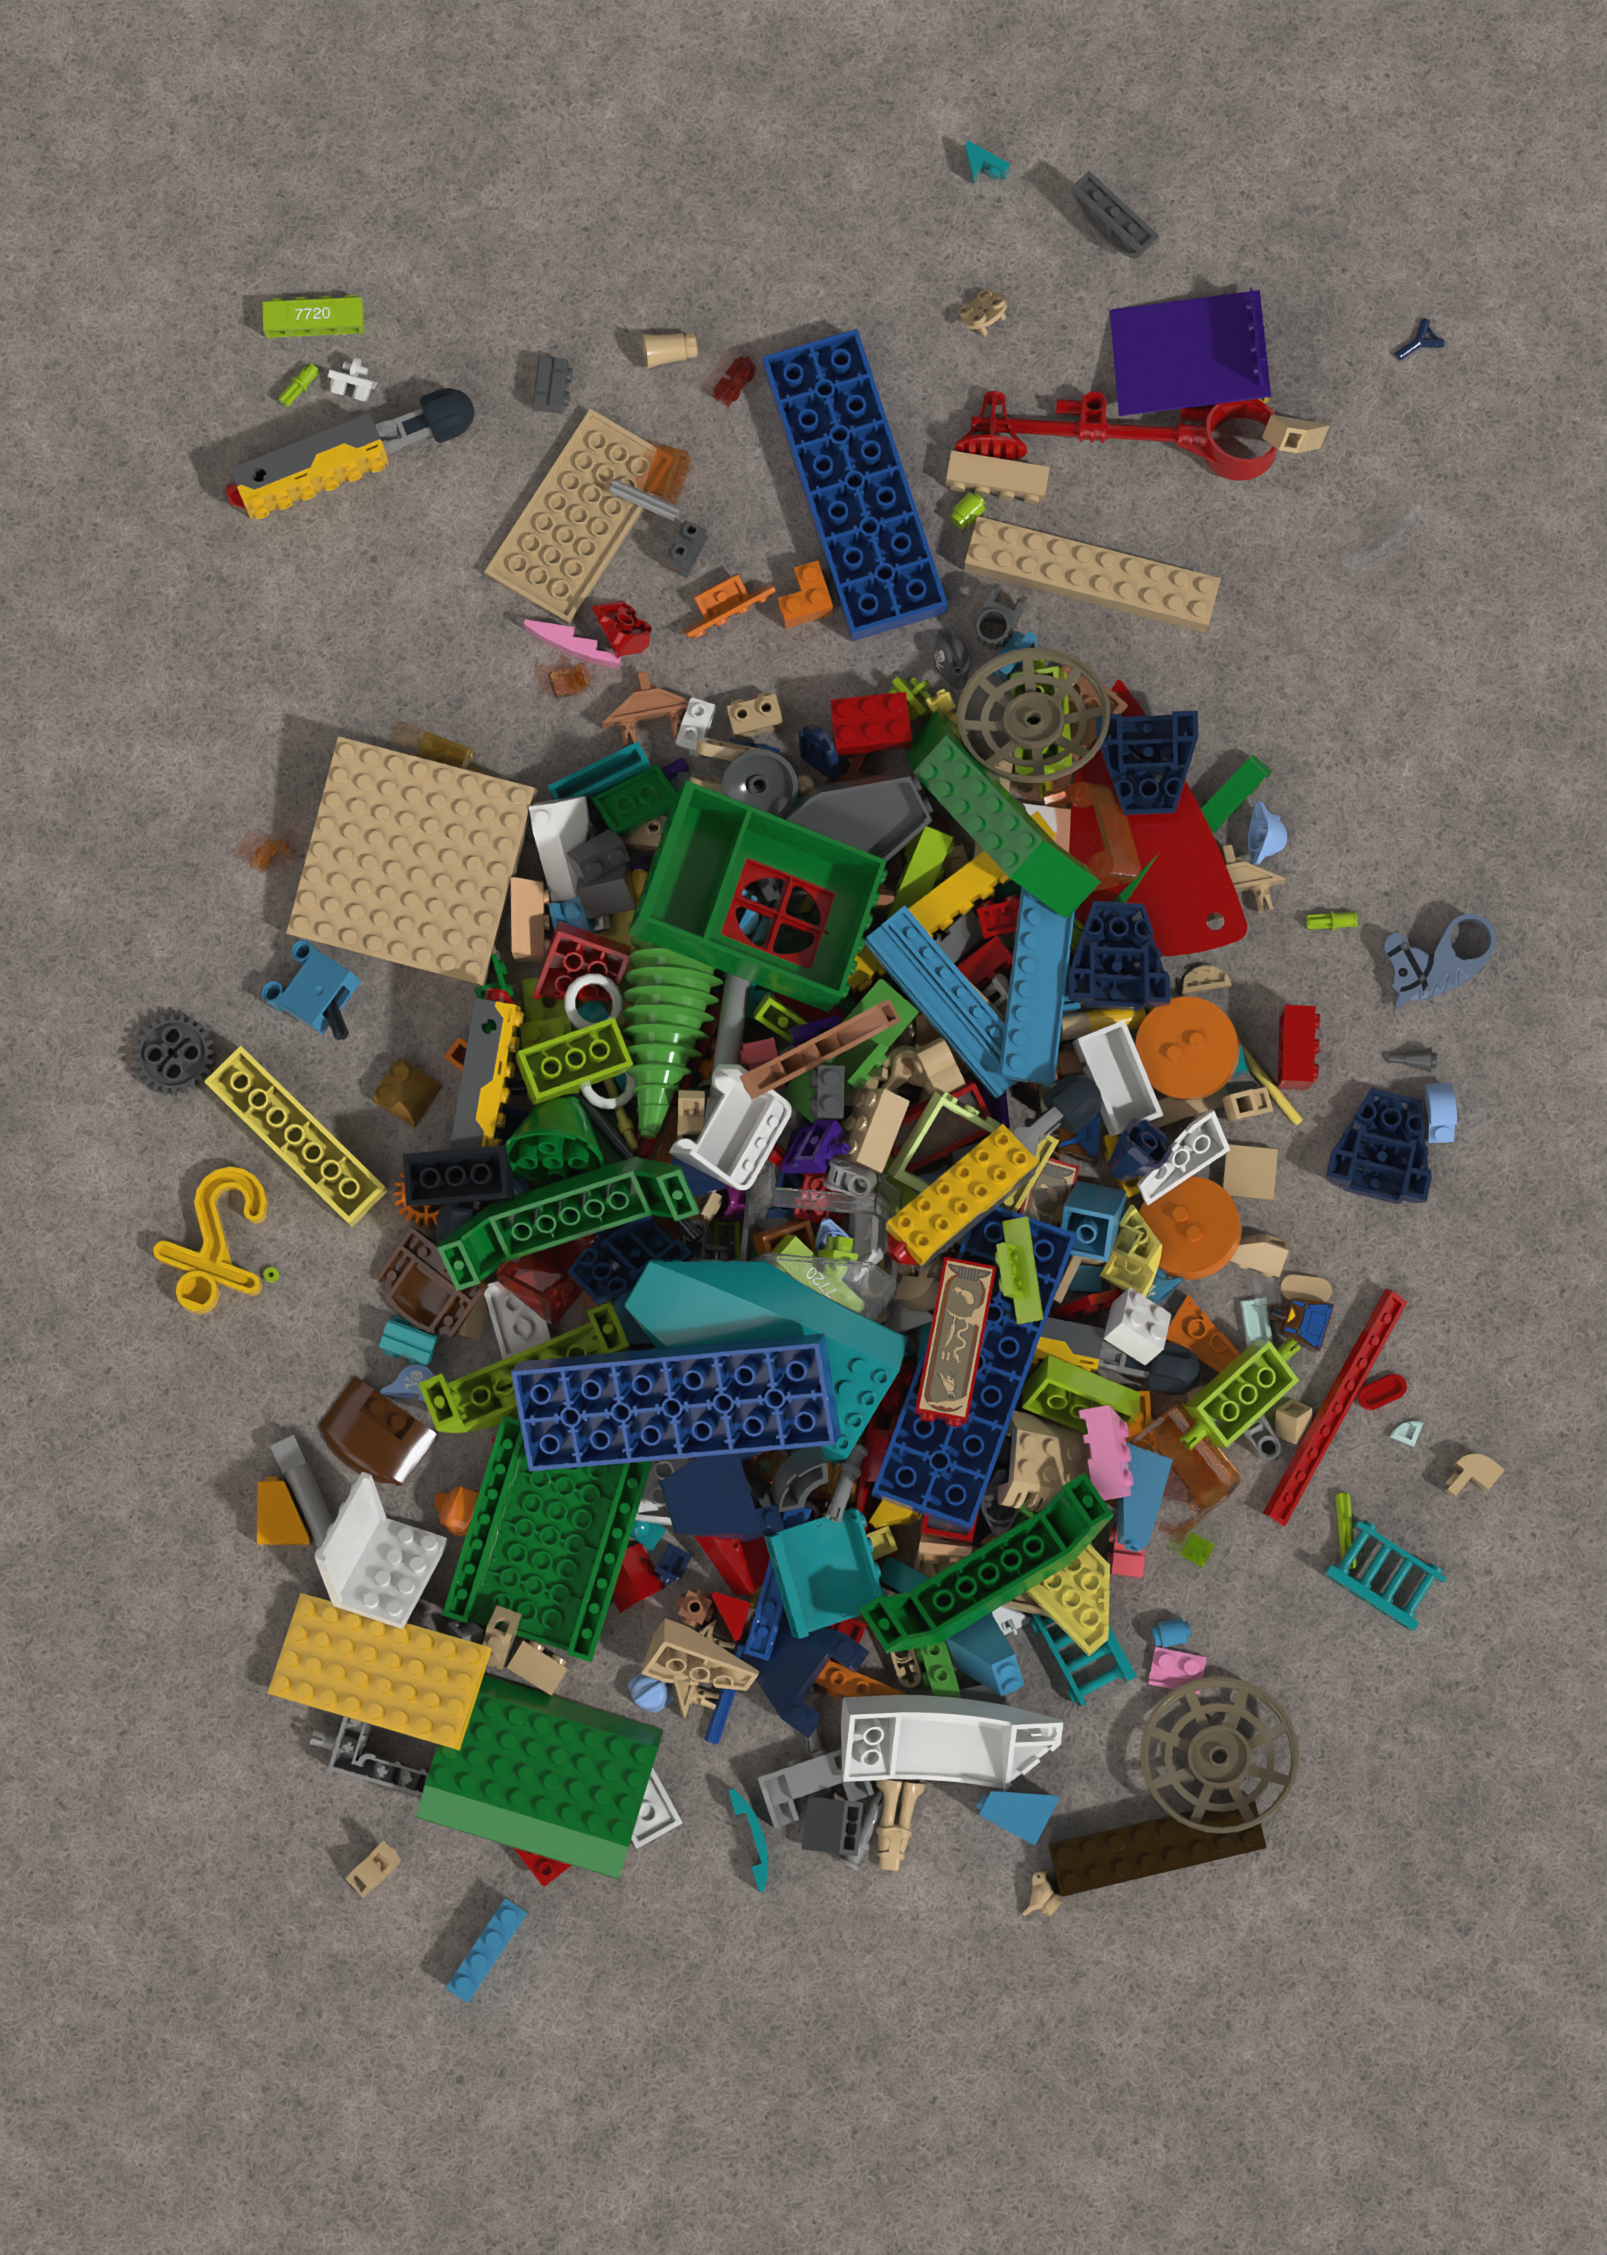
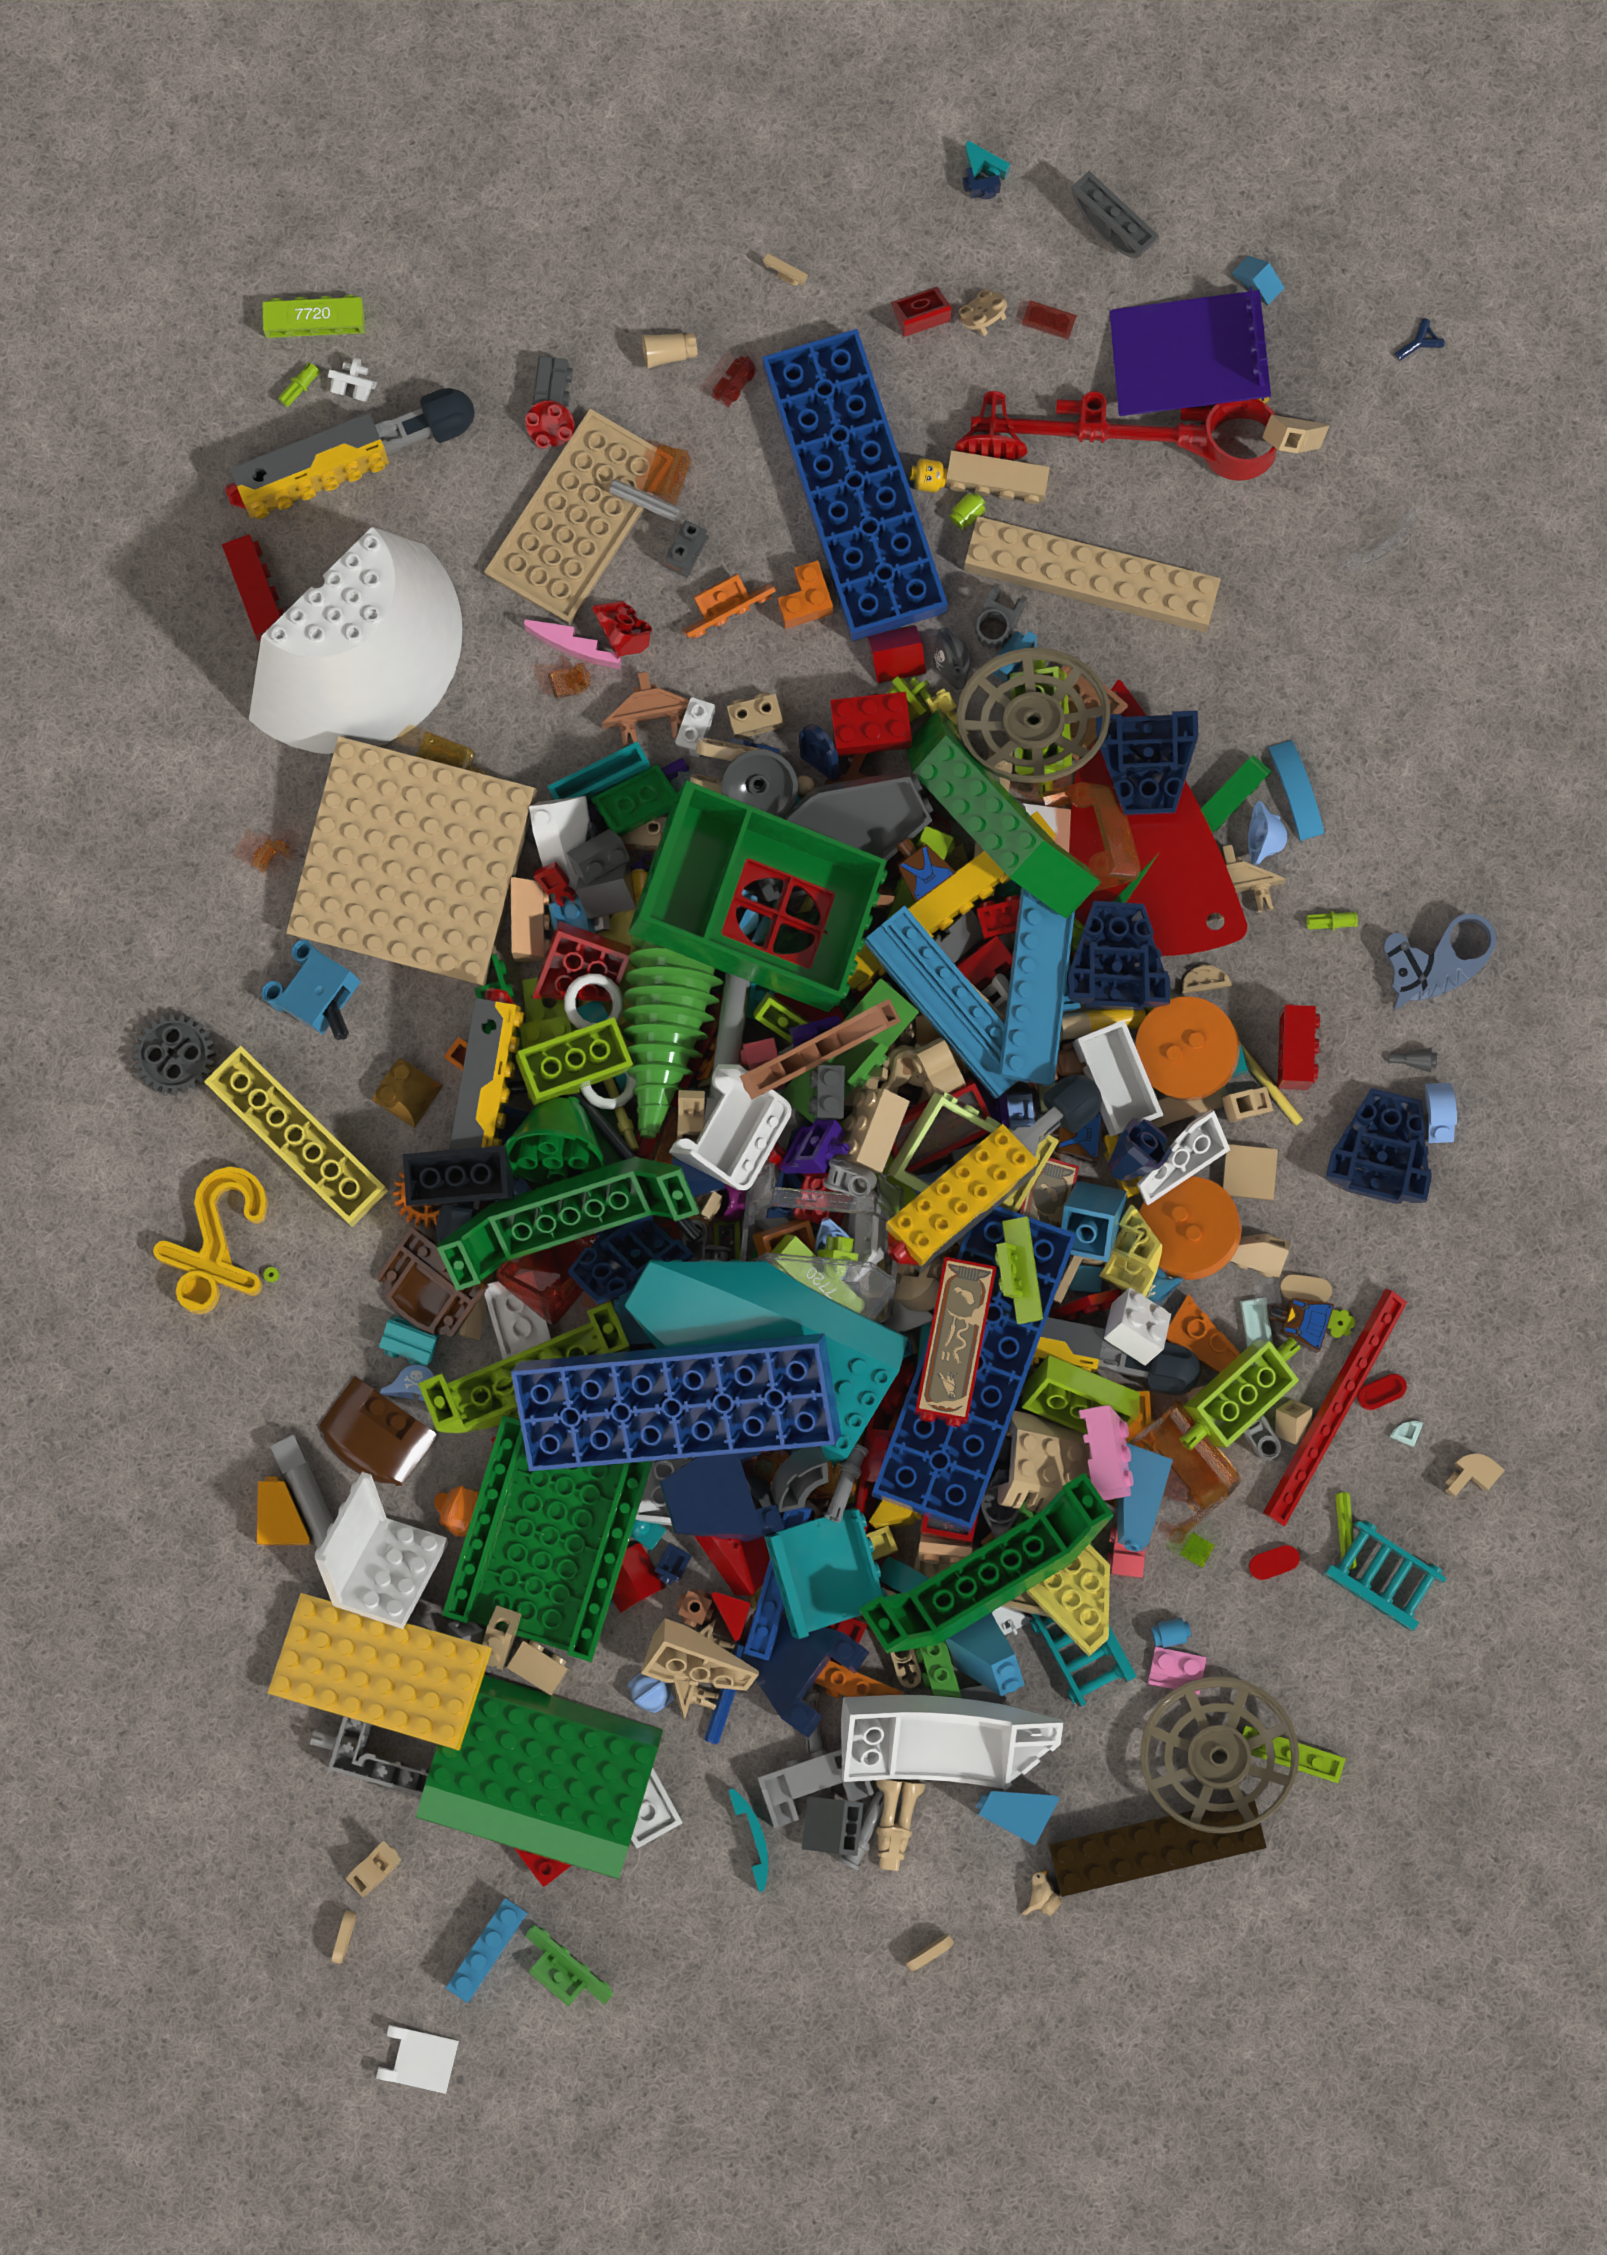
none -> red brick [222,534,284,641]
none -> white cone [249,527,462,754]
none -> tan tile [332,1910,356,1964]
none -> white flag [376,2024,459,2094]
none -> red dish [525,400,575,449]
none -> bright green bracket [525,1924,614,2007]
none -> red plate [533,861,576,907]
none -> tan tile [763,253,808,286]
none -> red slope [867,626,926,683]
none -> red slope [891,287,951,337]
none -> torso [895,837,955,902]
none -> tan tile [905,1934,954,1971]
none -> yellow head [909,458,947,493]
none -> dark blue bracket [962,167,1001,199]
none -> light blue brick [1007,1092,1035,1130]
none -> clear red plate [1022,300,1077,340]
none -> dark azure slope [1232,256,1285,305]
none -> lime plate [1242,1725,1346,1784]
none -> red tile [1249,1545,1300,1580]
none -> dark azure slope [1268,740,1324,841]
none -> lime plant [1327,1309,1356,1338]

